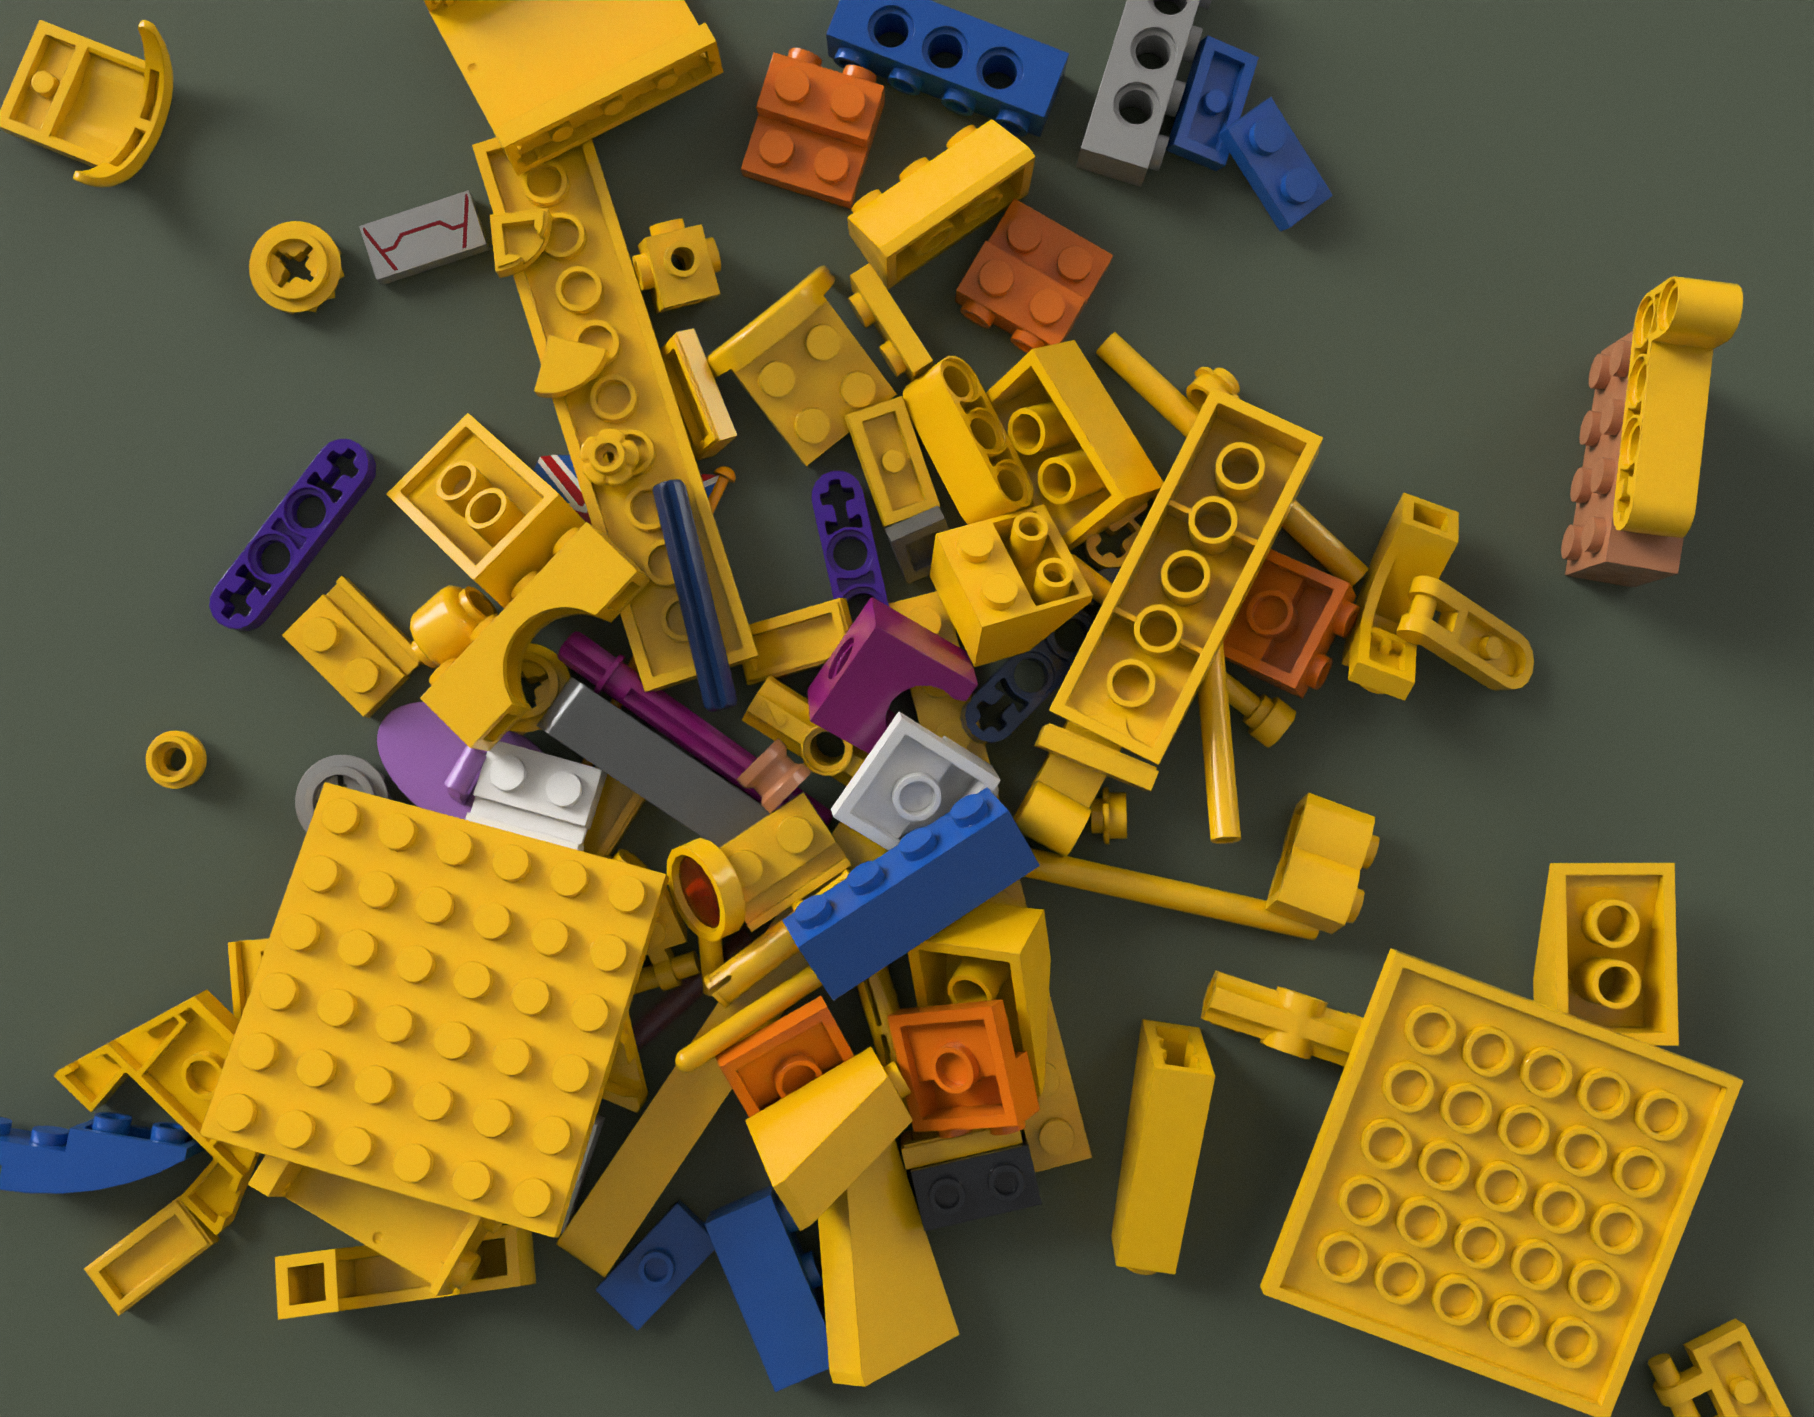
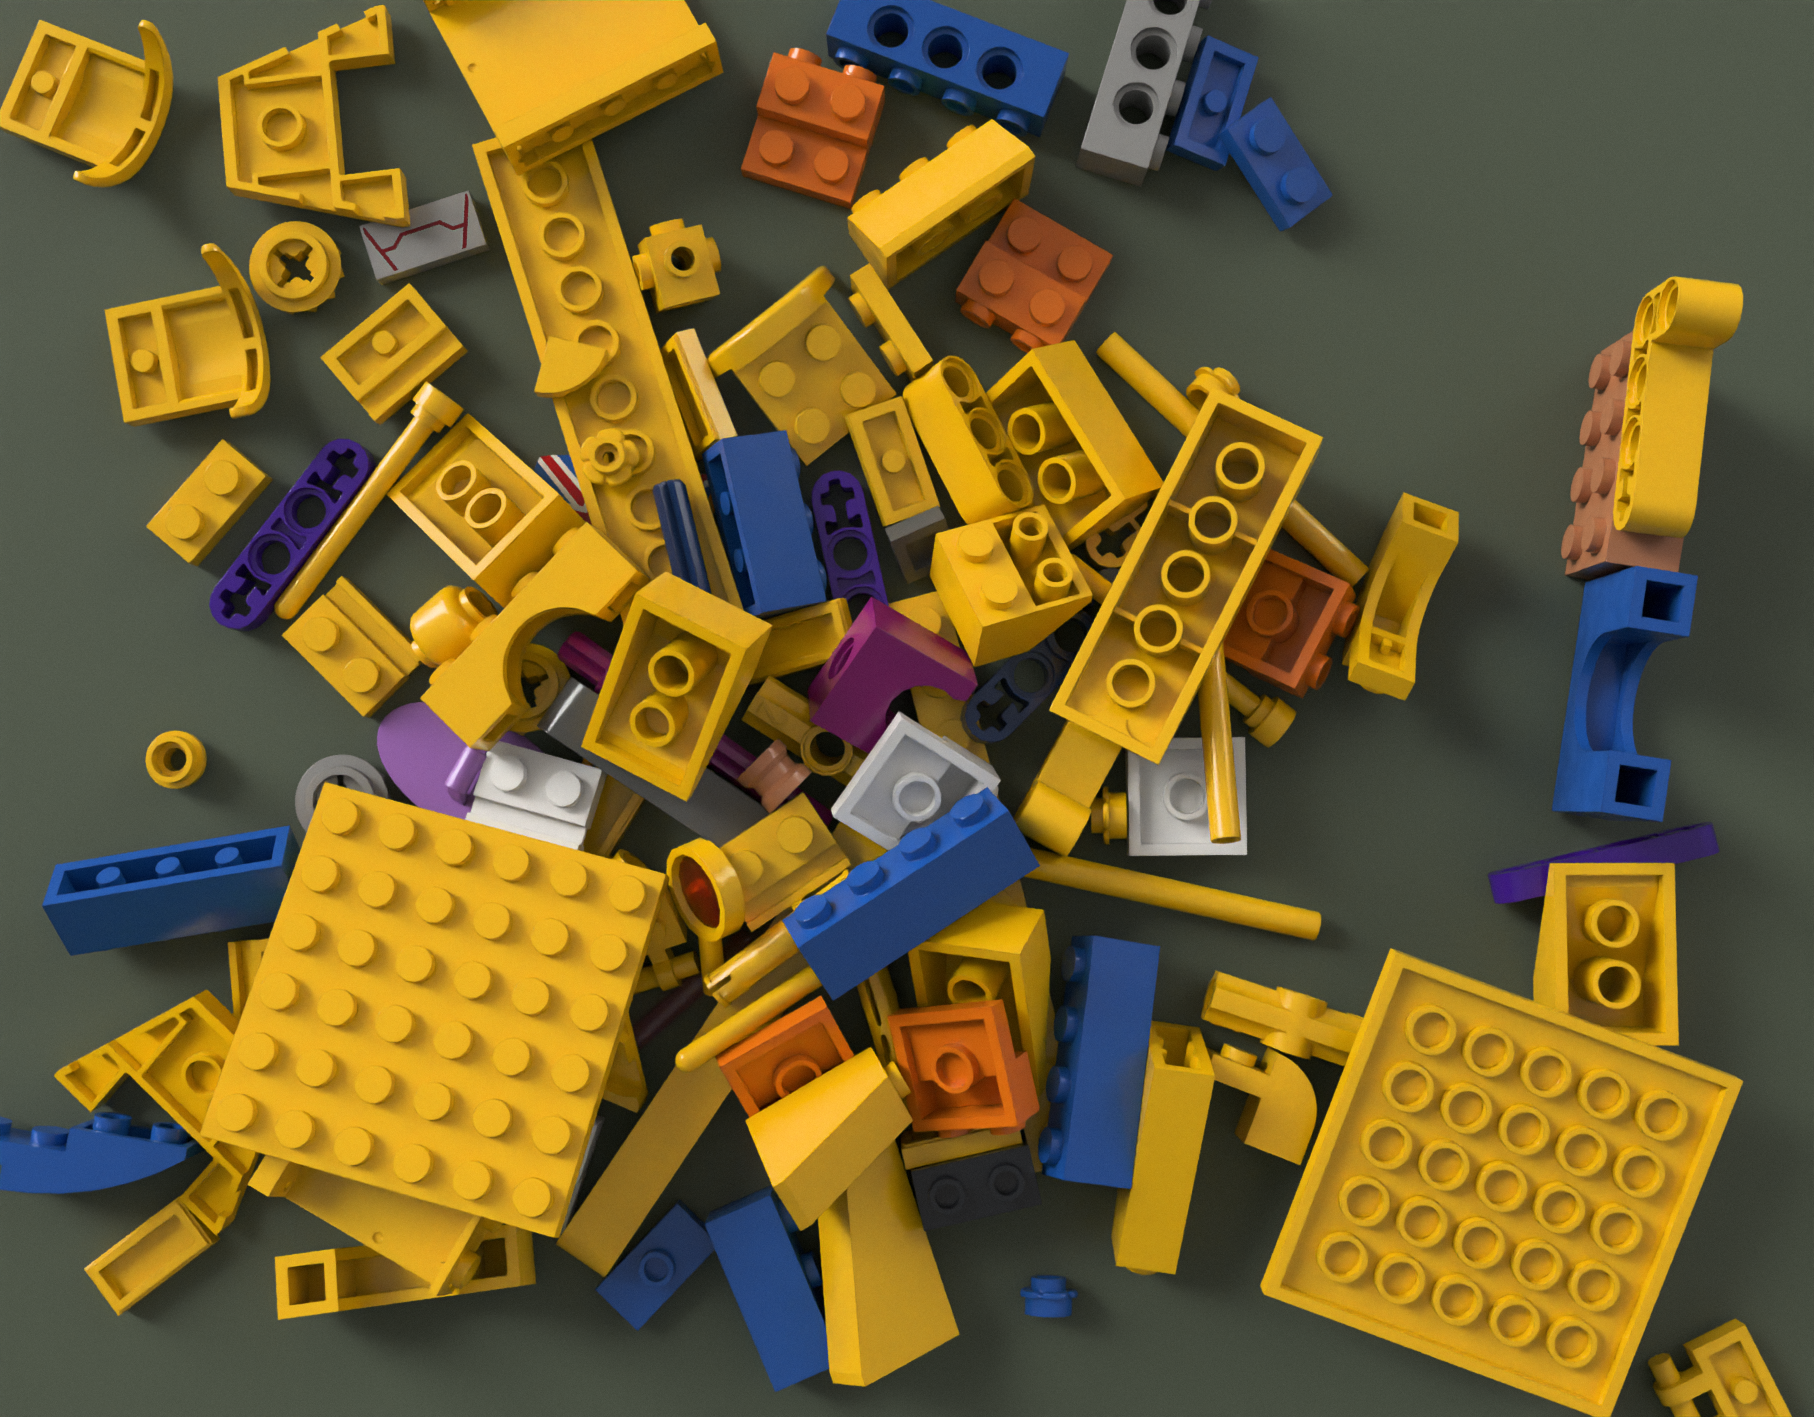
yellow tile [490,208,552,278] -> none
yellow tile [1034,723,1159,791] -> none
yellow brick [1265,792,1380,934] -> none
yellow plate [1396,576,1534,691] -> none
none -> blue brick [42,825,300,956]
none -> yellow piece [105,243,270,427]
none -> yellow plate [146,439,273,566]
none -> yellow wing [218,5,411,227]
none -> yellow piece [274,381,464,619]
none -> yellow plate [320,283,468,425]
none -> yellow slope [581,571,773,802]
none -> blue brick [702,430,827,620]
none -> blue plate [1020,1275,1078,1317]
none -> blue brick [1038,935,1160,1189]
none -> white plate [1125,737,1247,856]
none -> yellow brick [1206,1043,1317,1165]
none -> dark purple beam [1487,822,1720,904]
none -> blue arch [1552,566,1698,822]

